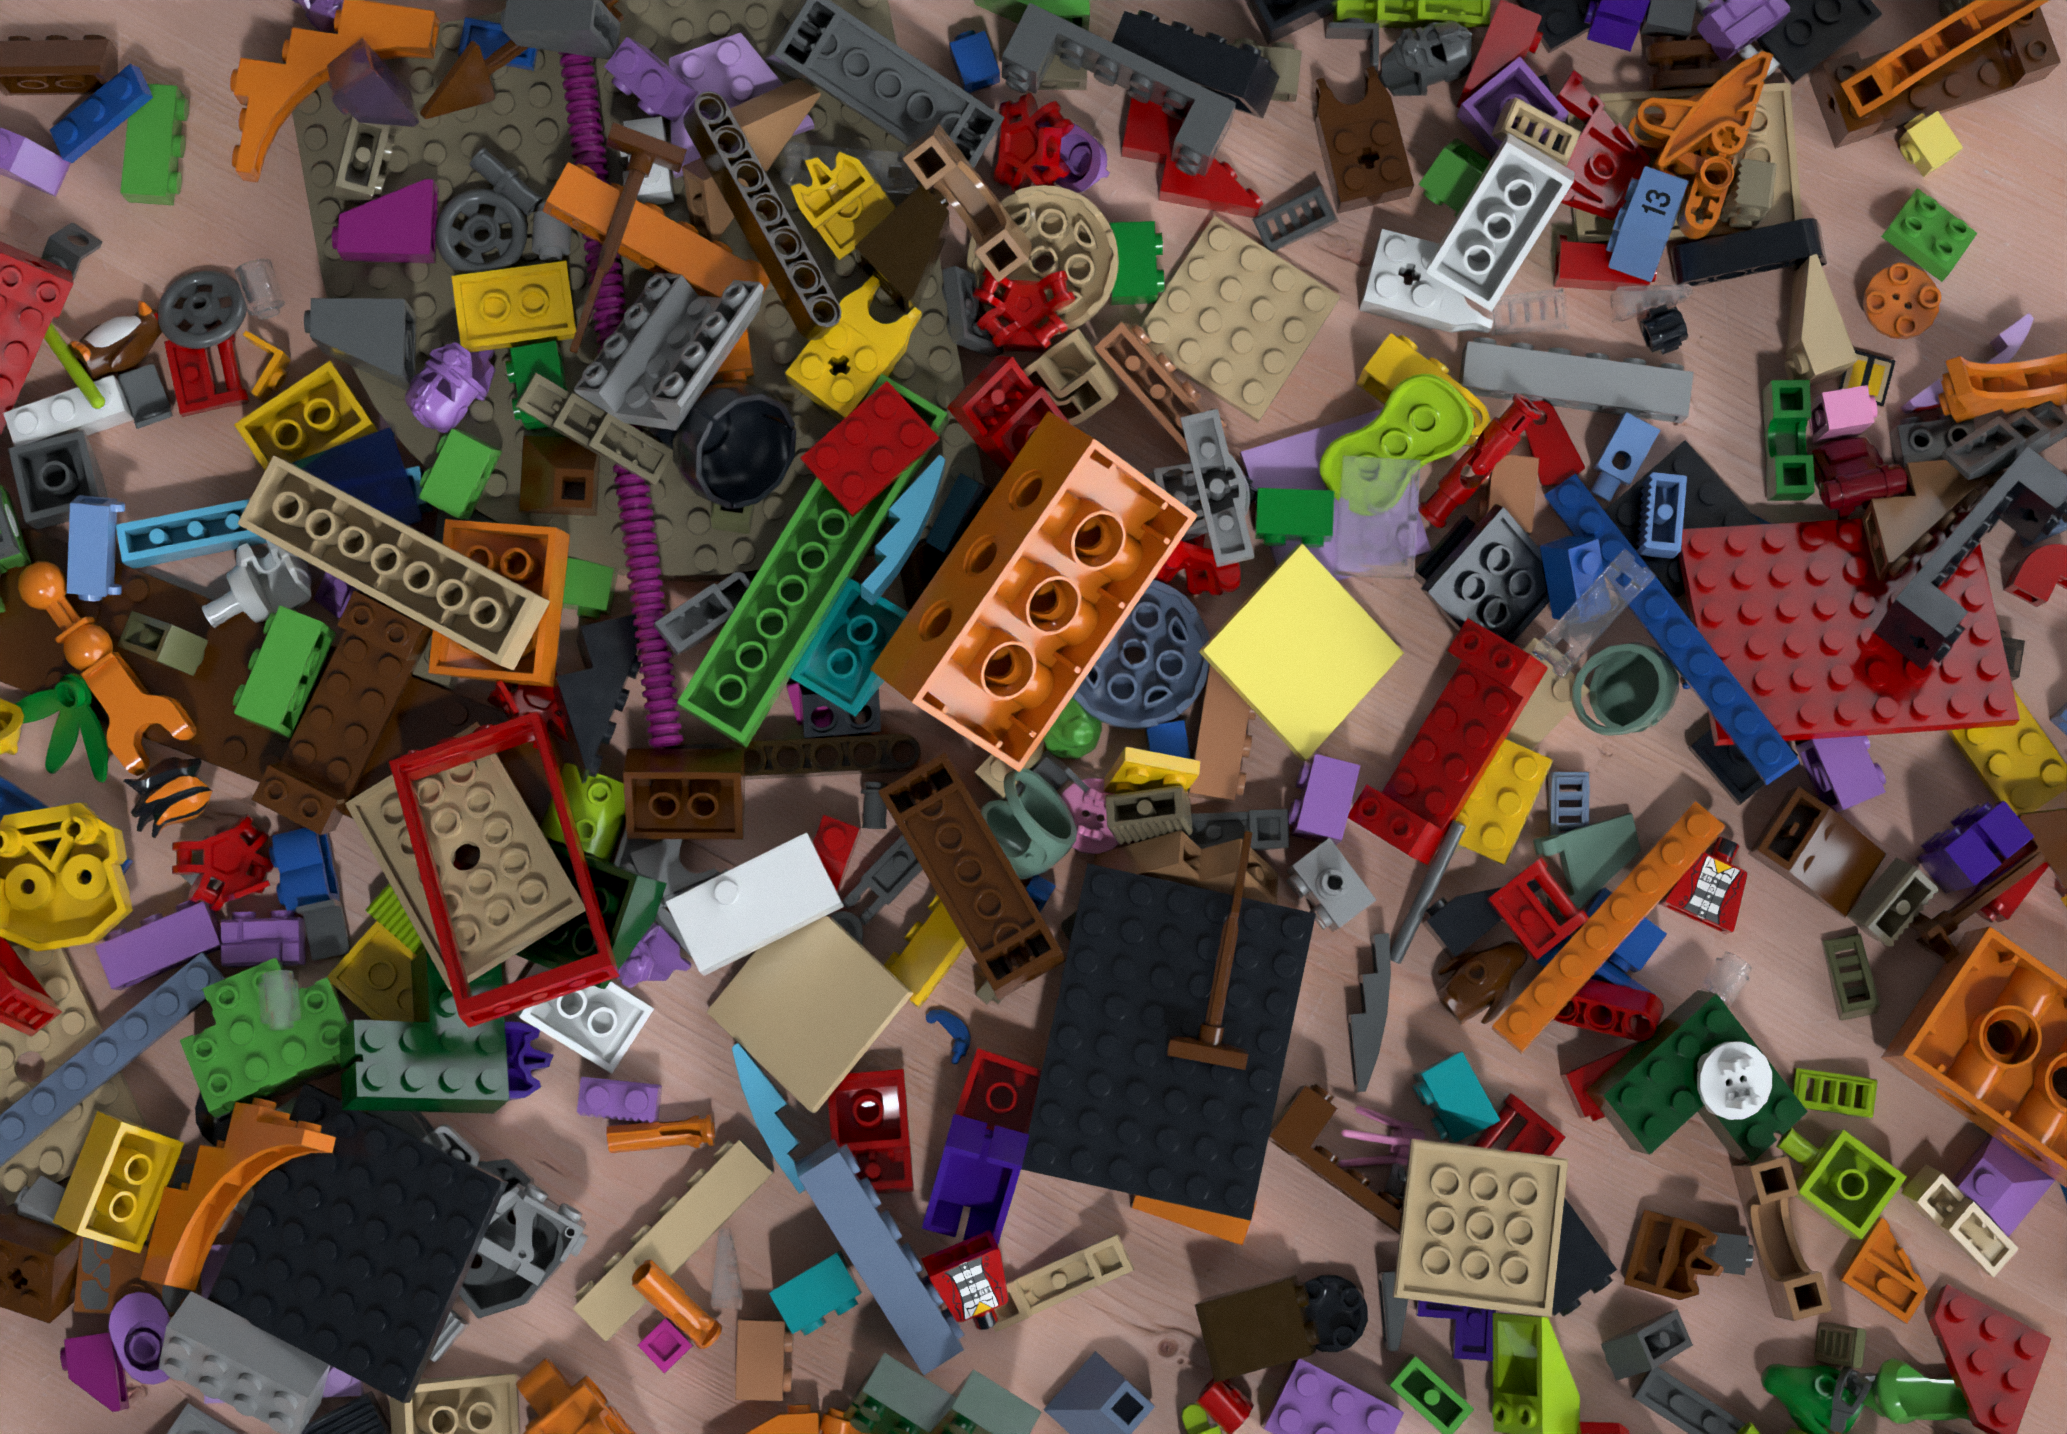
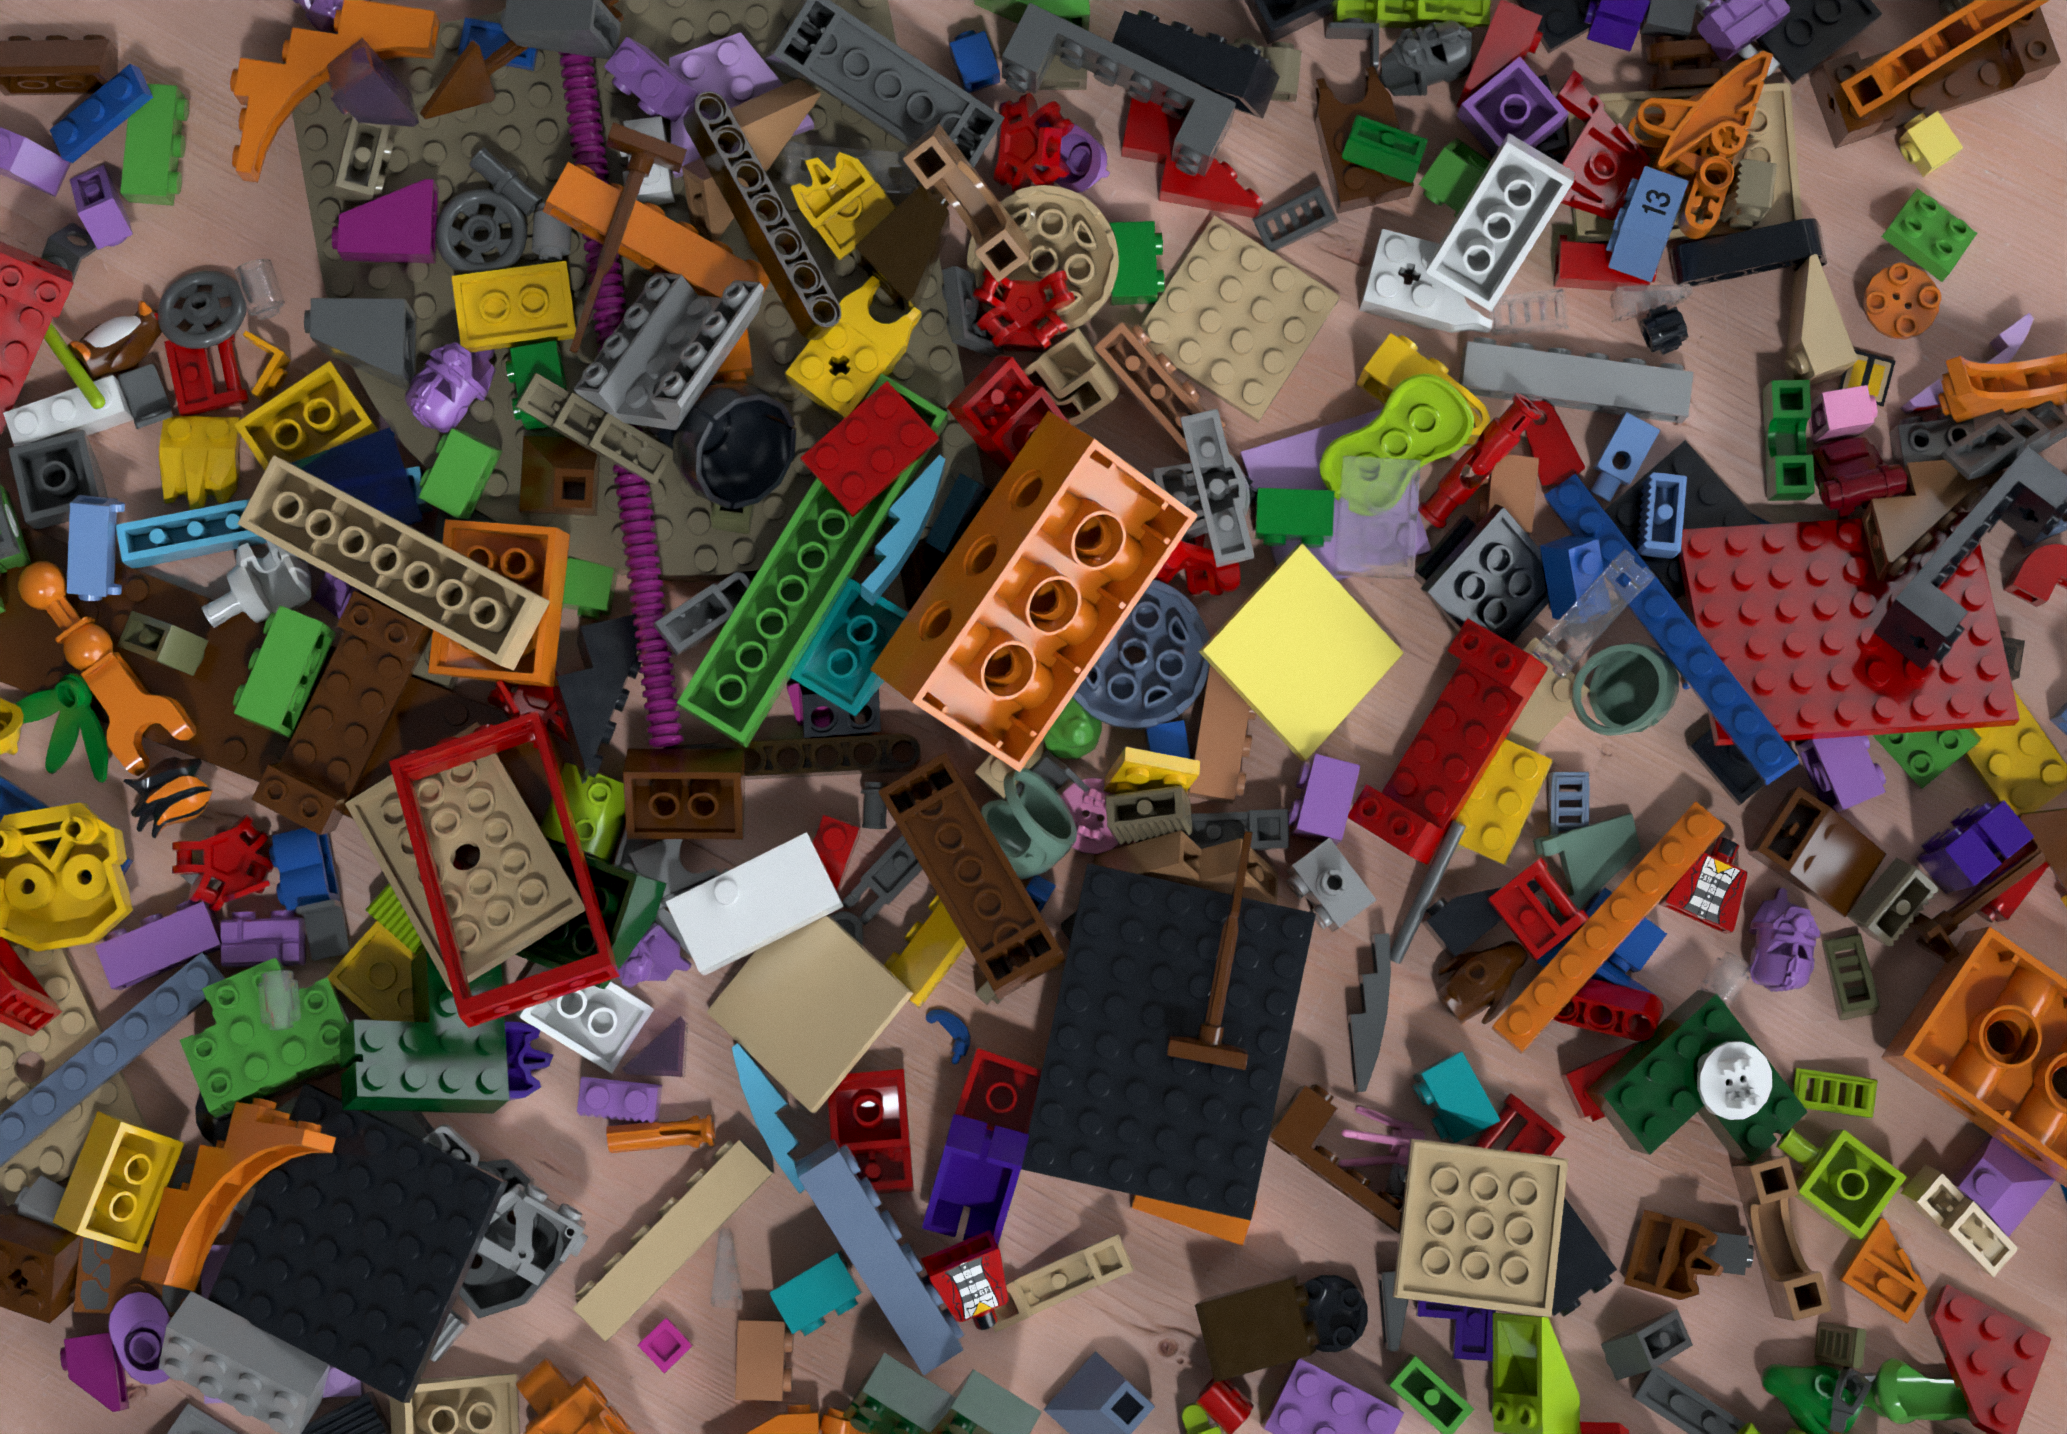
orange piece [632,1260,722,1349] -> none
tan slope [1491,97,1581,166] -> none
none -> medium lavender slope [70,164,133,250]
none -> yellow plate [159,416,241,510]
none -> clear purple slope [622,1016,688,1078]
none -> green slope [1342,115,1428,183]
none -> medium lavender helmet [1749,888,1821,992]
none -> bright green plate [1873,729,1982,789]

